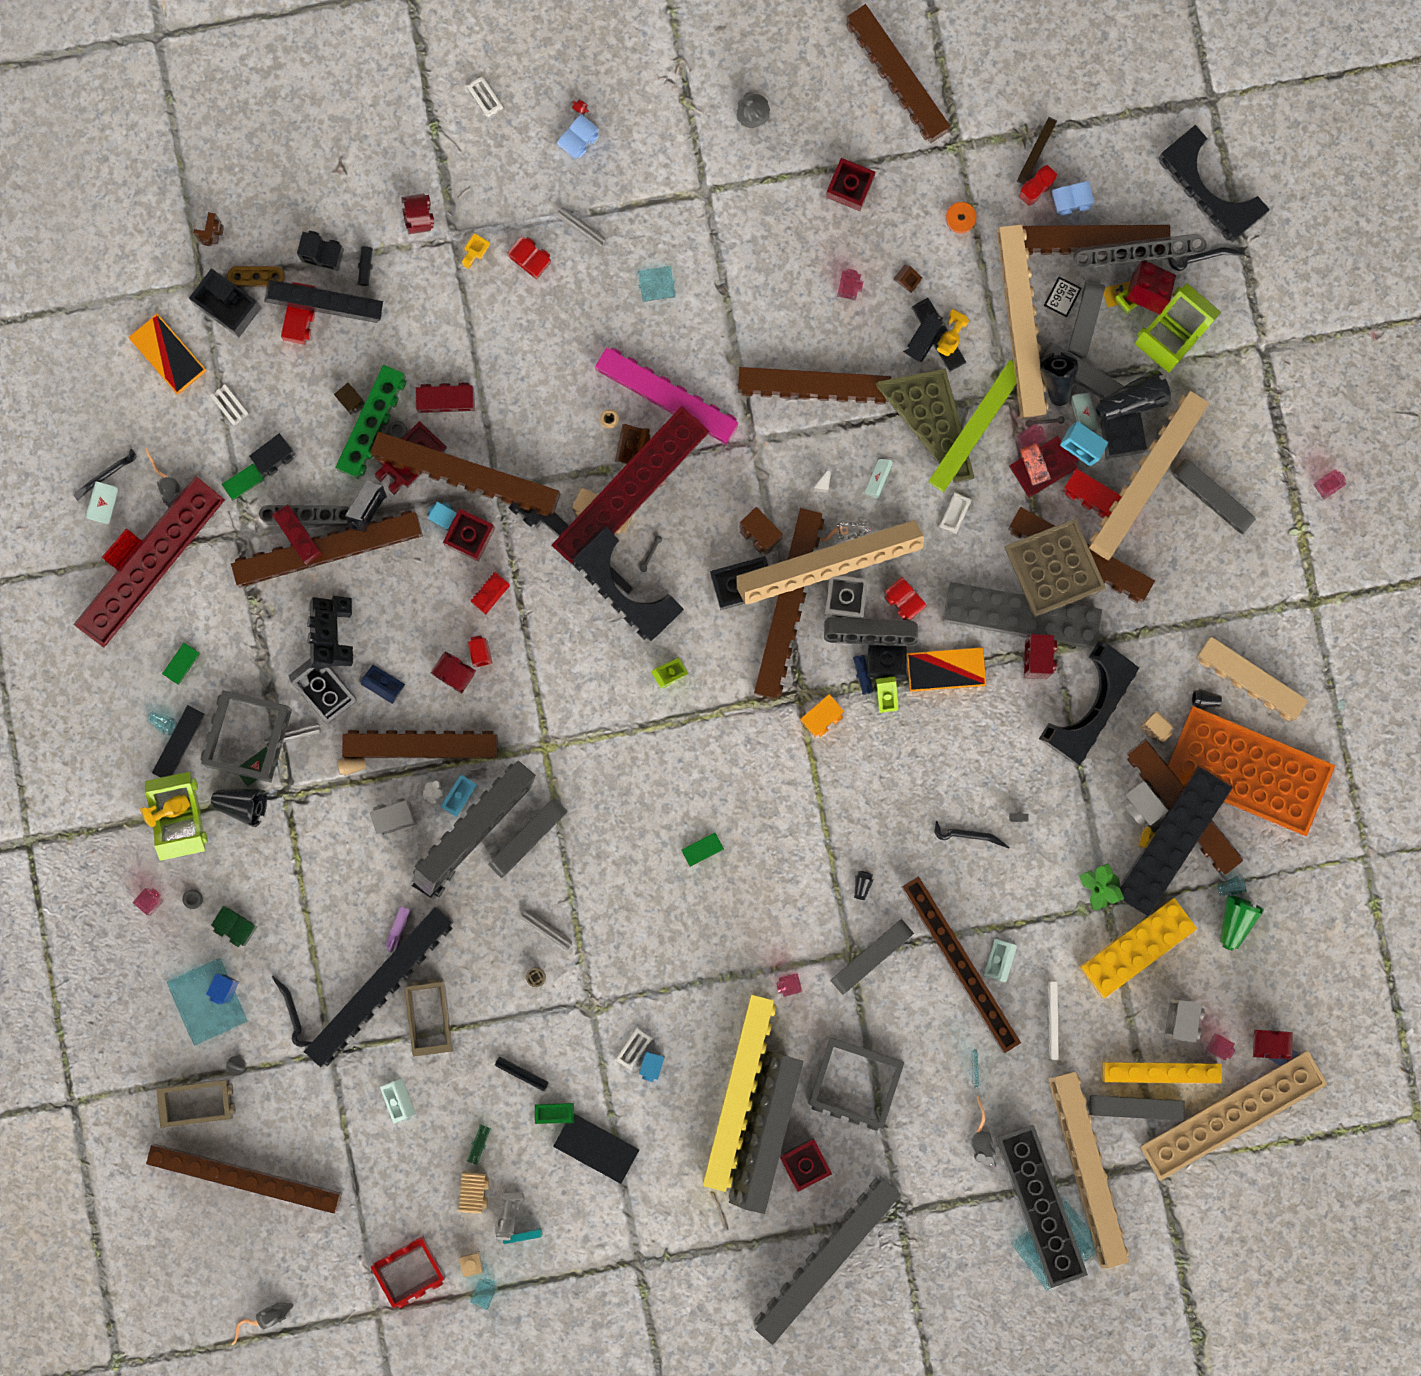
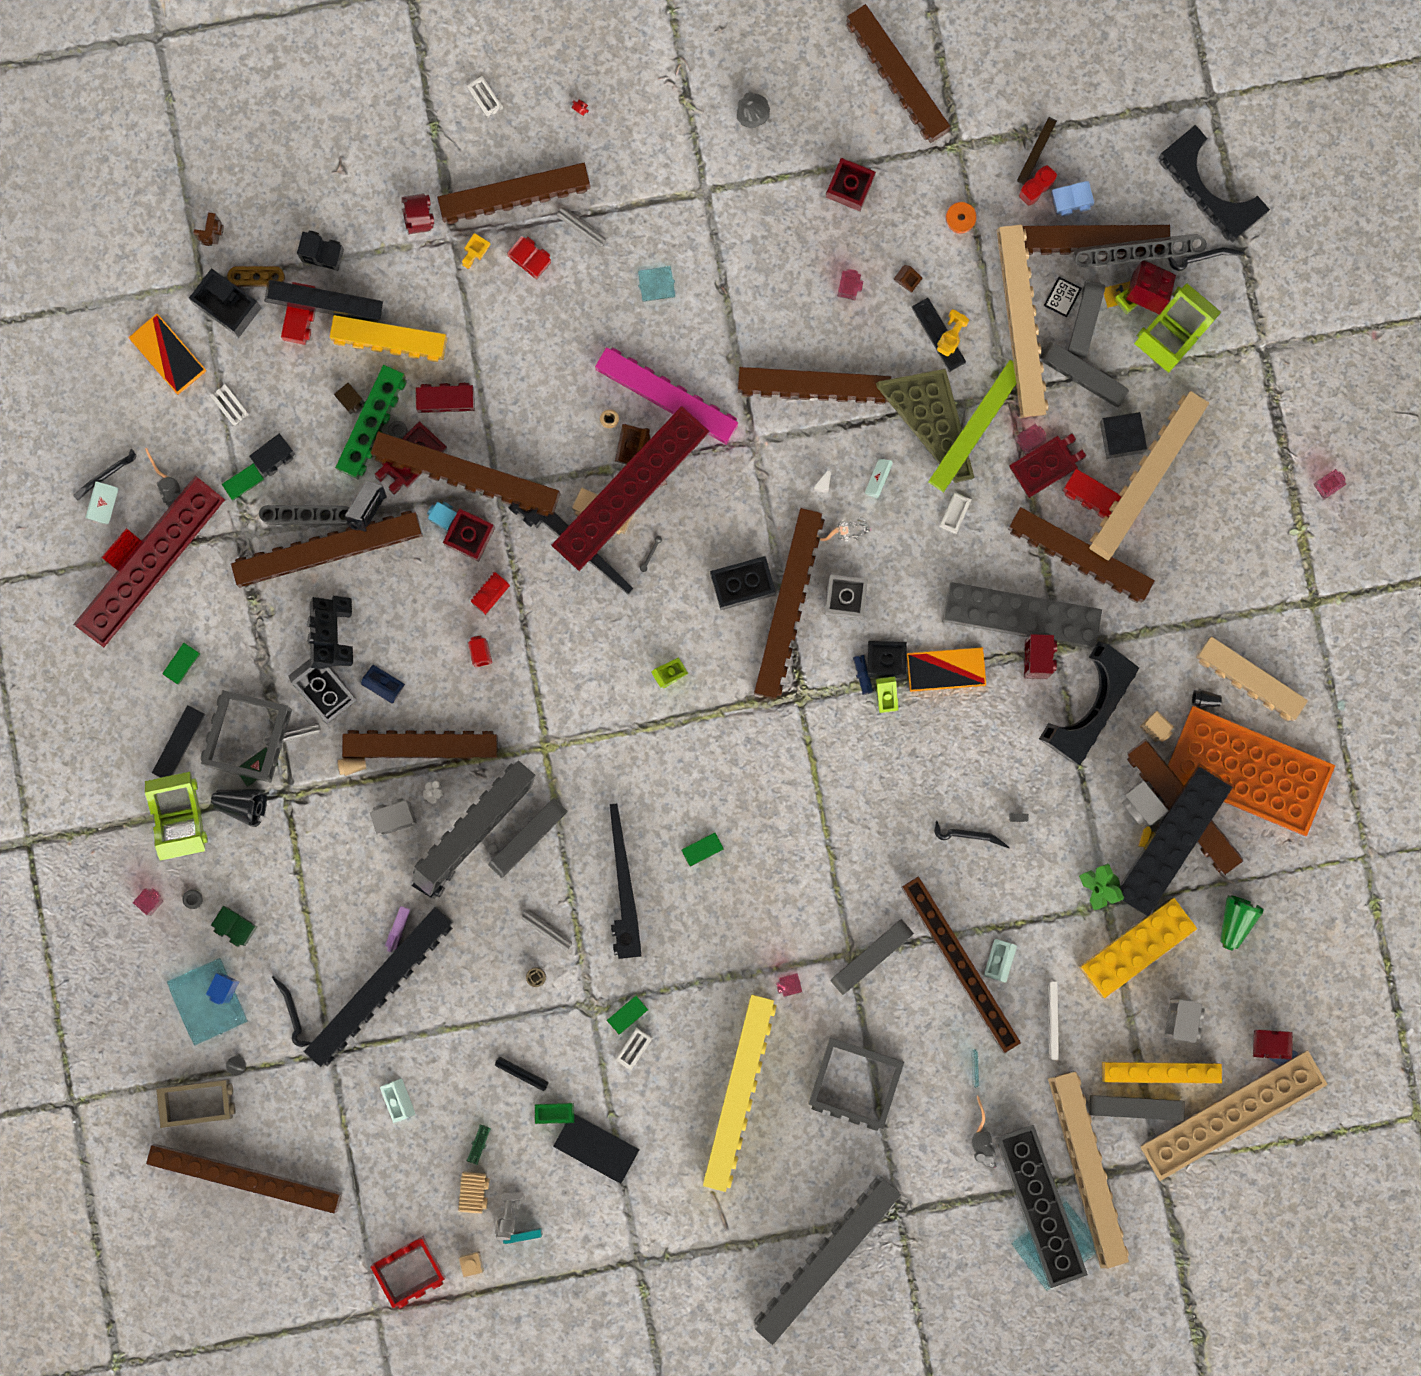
yellow piece [139,794,191,827] -> none
clear light blue cone [147,711,177,735] -> none
dark grey animal [232,1302,294,1345] -> none
dark red brick [272,504,323,565] -> none
black pin [357,246,373,286] -> none
dark tan window [404,979,453,1057] -> none
dark red brick [430,651,476,694] -> none
medium azure plate [440,775,478,817] -> none
clear light blue brick [469,1277,498,1310] -> none
light blue brick [557,114,599,160] -> none
black arch [570,525,684,641] -> none
dark azure brick [639,1051,665,1082] -> none
dark grey brick [729,1051,804,1214] -> none
tan brick [737,520,924,605] -> none
reddish brown brick [739,507,783,555] -> none
dark red brick [780,1138,832,1192] -> none
light orange brick [800,694,844,738] -> none
dark grey beam [824,617,918,646] -> none
black cone [854,871,874,900] -> none
red brick [884,577,927,621] -> none
black window [903,312,946,363] -> none
dark tan plate [1004,518,1106,618] -> none
clear red tile [1019,443,1051,485] -> none
dark grey hinge [1025,416,1065,428] -> none
black cone [1040,352,1078,406] -> none
medium azure brick [1060,421,1108,467] -> none
light aqua slope [1070,393,1099,431] -> none
black cone [1095,369,1171,420] -> none
dark grey beam [1172,459,1256,534] -> none
clear pink brick [1205,1034,1235,1061] -> none
clear light blue cone [1217,876,1247,896] -> none
none -> yellow brick [329,315,447,362]
none -> reddish brown brick [437,162,591,224]
none -> green tile [607,995,648,1035]
none -> black piece [610,803,642,959]

